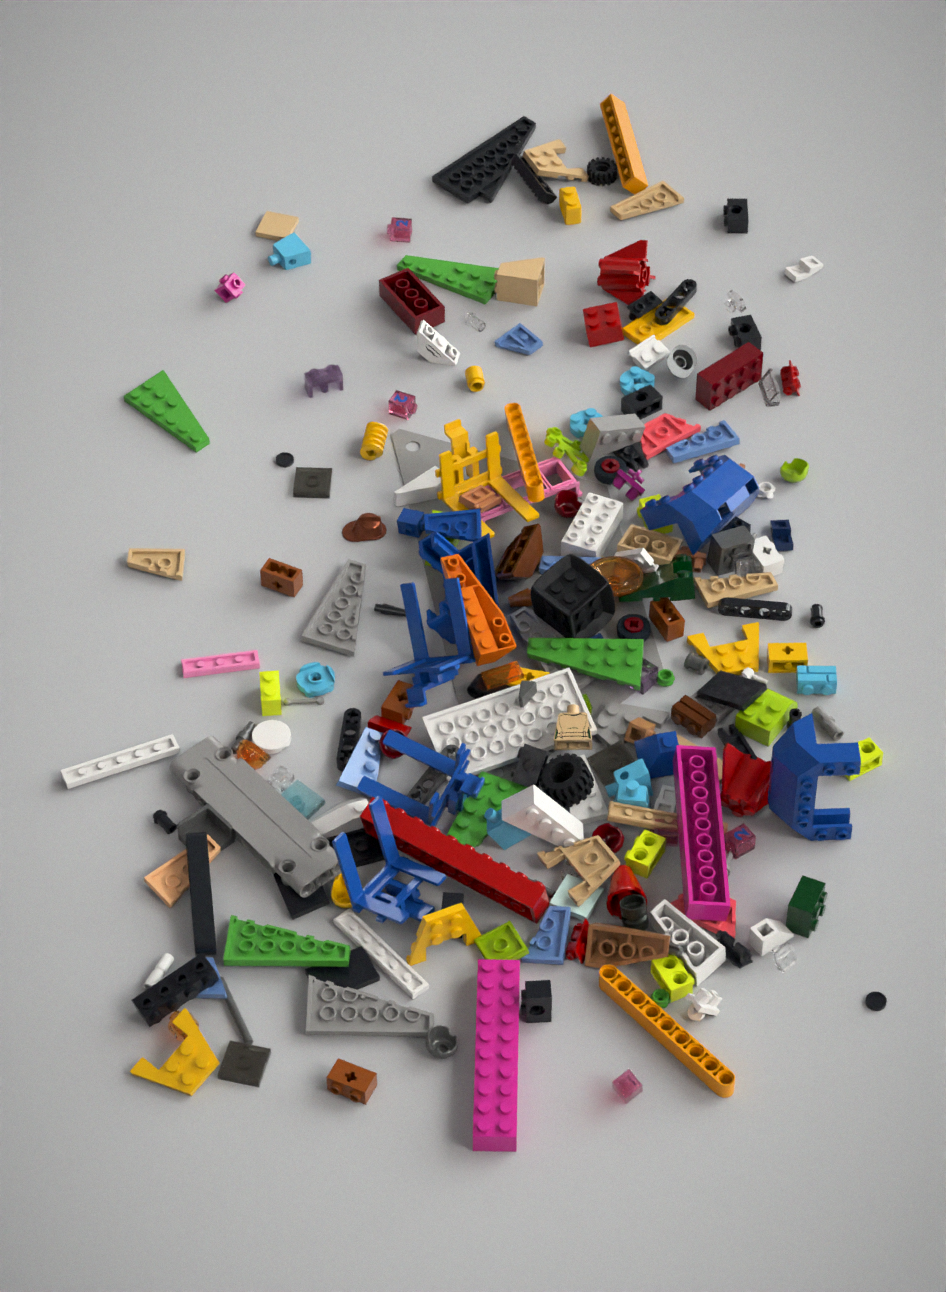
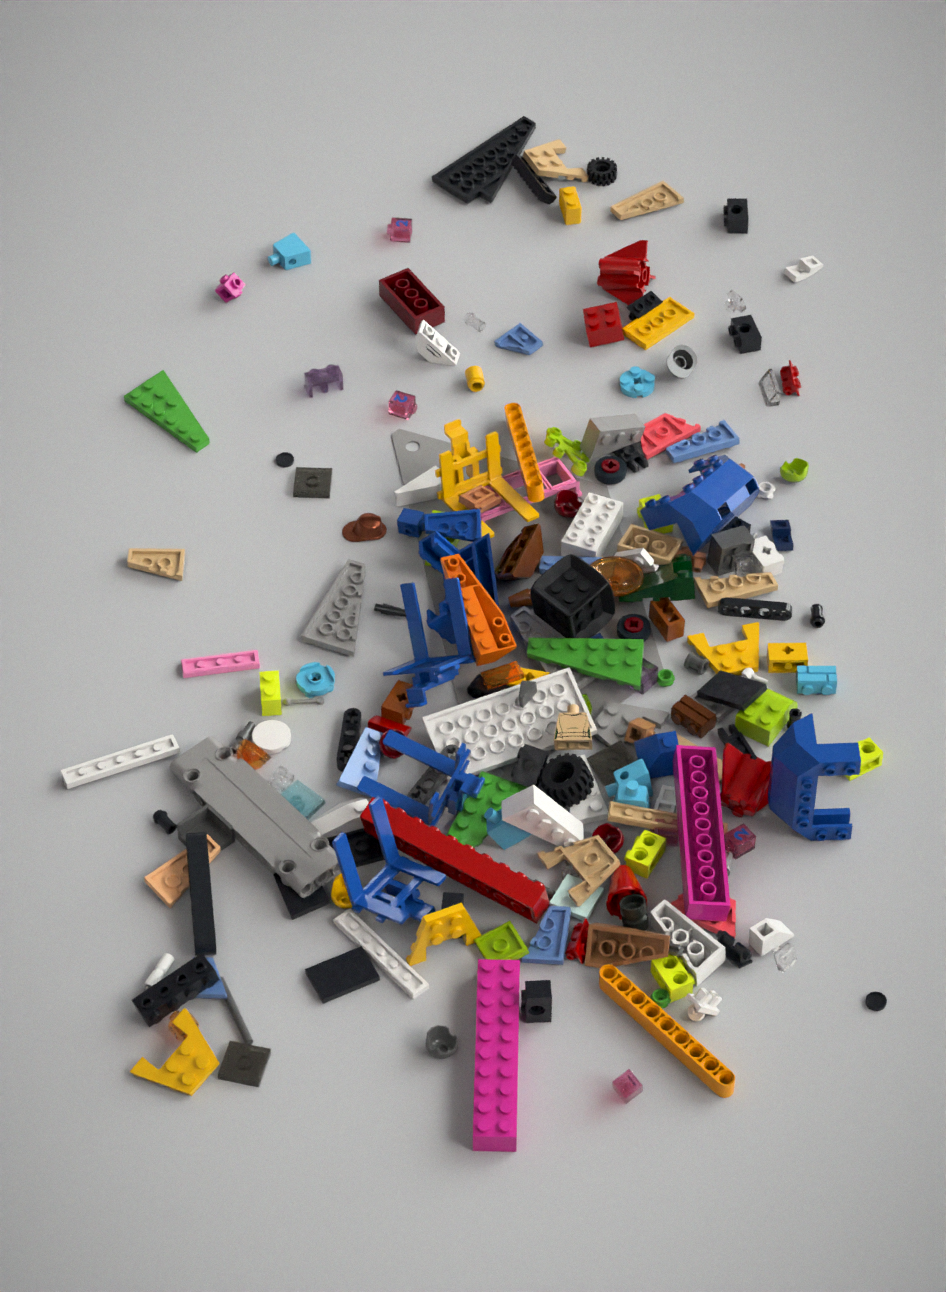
bright green wing [223,915,351,967] -> none
tan tile [256,211,299,241] -> none
dark orange brick [260,558,303,597] -> none
light grey wing [306,975,434,1036] -> none
dark orange brick [326,1058,377,1105] -> none
yellow piece [360,422,388,460] -> none
bright green wing [397,255,499,305] -> none
tan slope [494,257,545,306] -> none
medium azure plate [570,408,603,439] -> none
light orange brick [600,94,648,195] -> none
magenta hips [612,469,645,501] -> none
black brick [621,384,663,420] -> none
white plate [627,334,670,371] -> none
black beam [655,279,697,325] -> none
dark red brick [695,342,763,411] -> none
dark green brick [786,875,828,938] -> none
light grey pin [811,706,844,741] -> none

